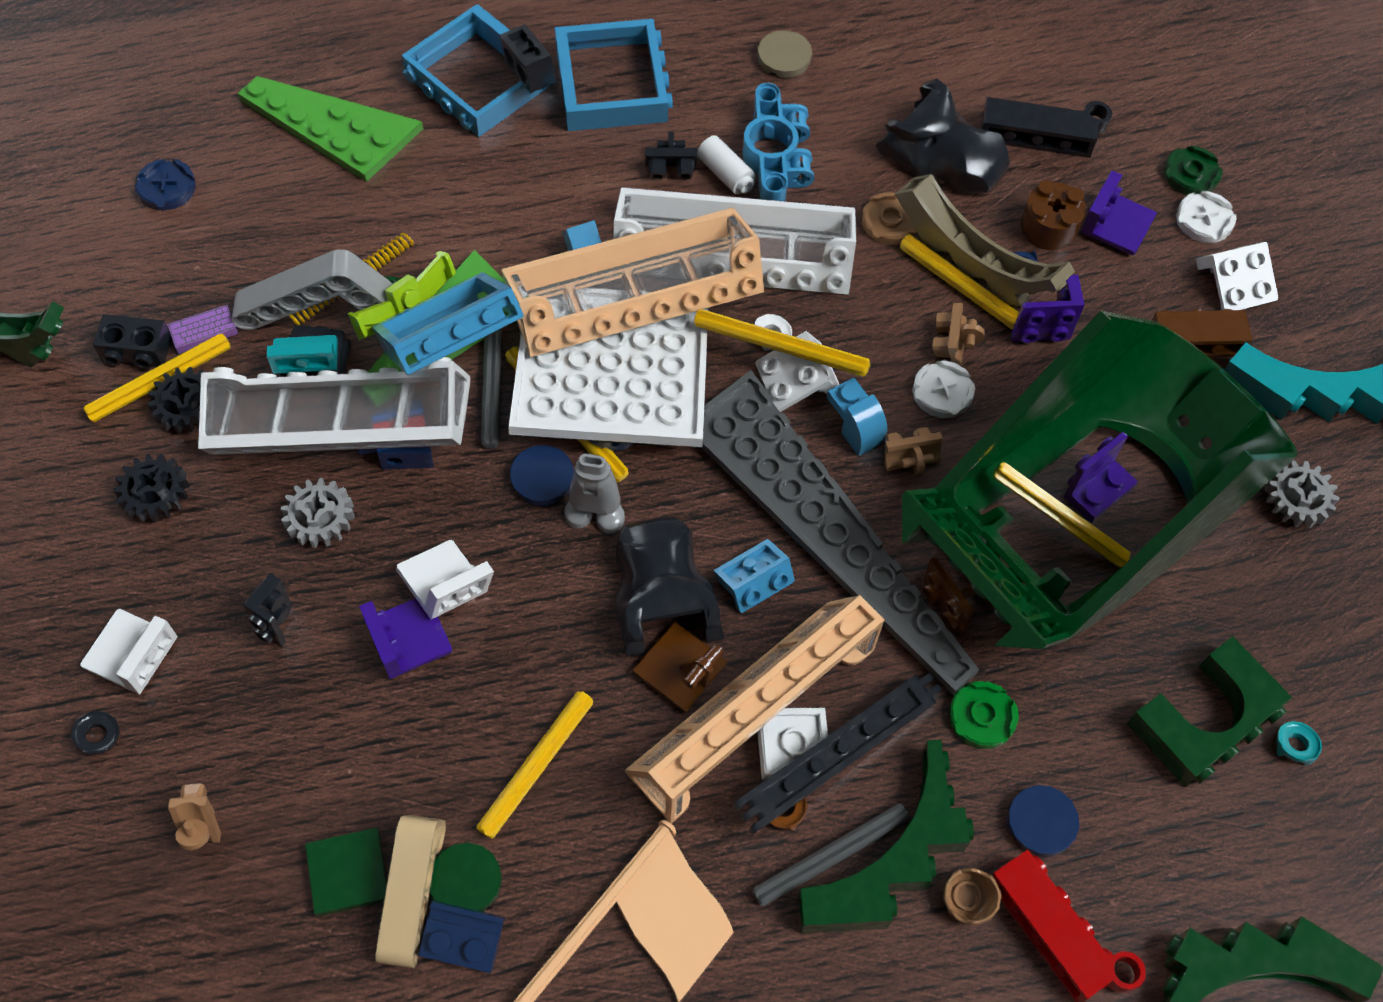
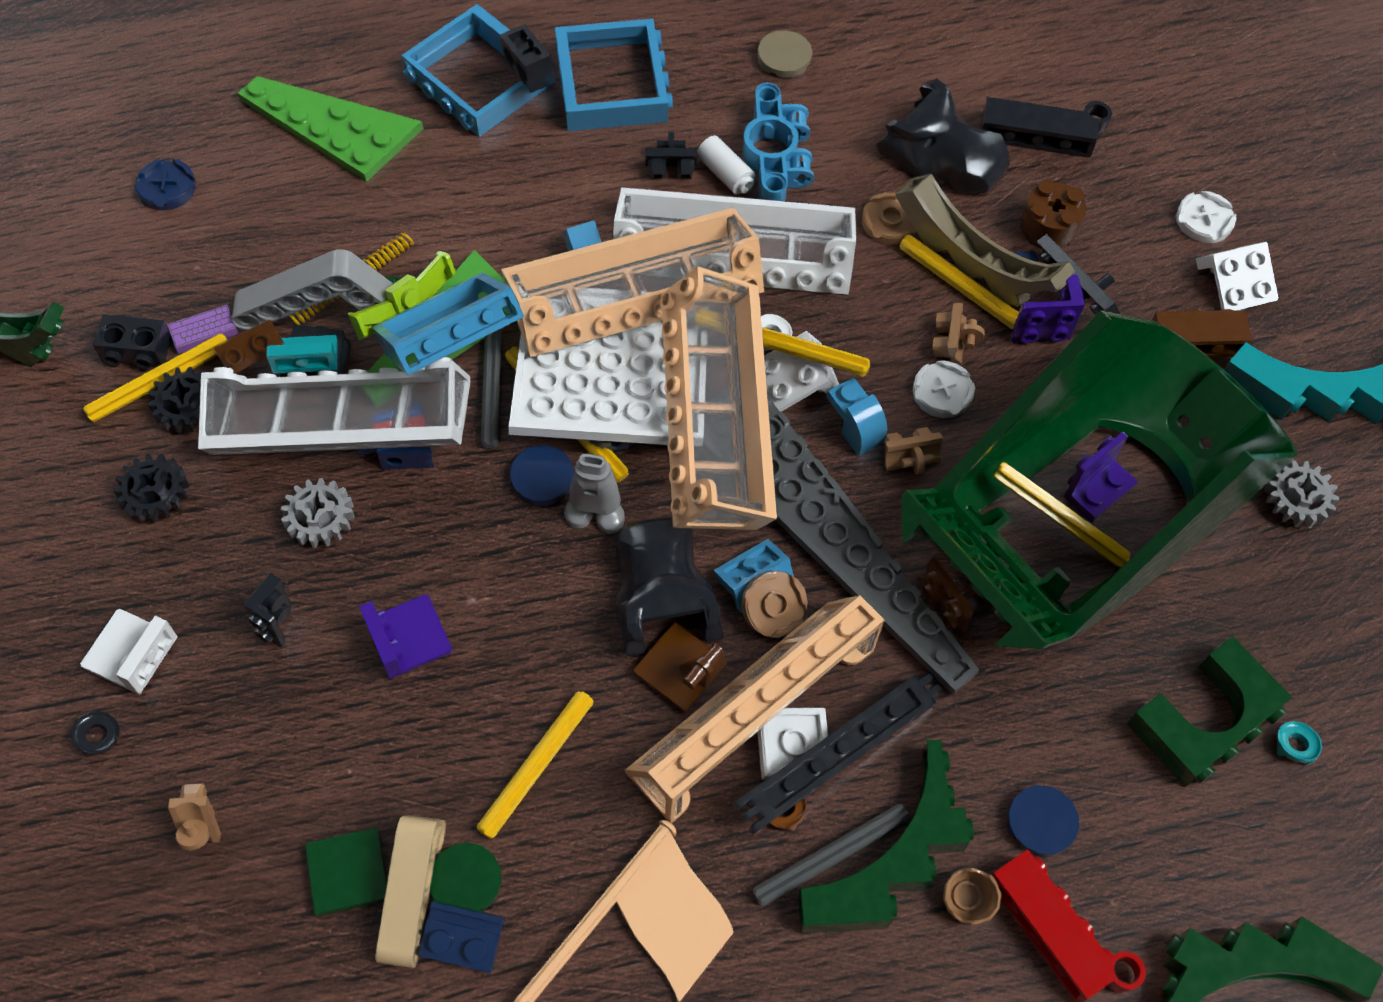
white bracket [396,540,494,620] -> none
green tile [949,681,1019,749] -> none
dark purple bracket [1081,171,1157,255] -> none
dark green tile [1163,146,1223,195] -> none
none -> reddish brown bracket [214,320,285,374]
none -> window [660,266,777,530]
none -> medium nougat tile [741,570,808,638]
none -> black plate [1037,234,1120,315]

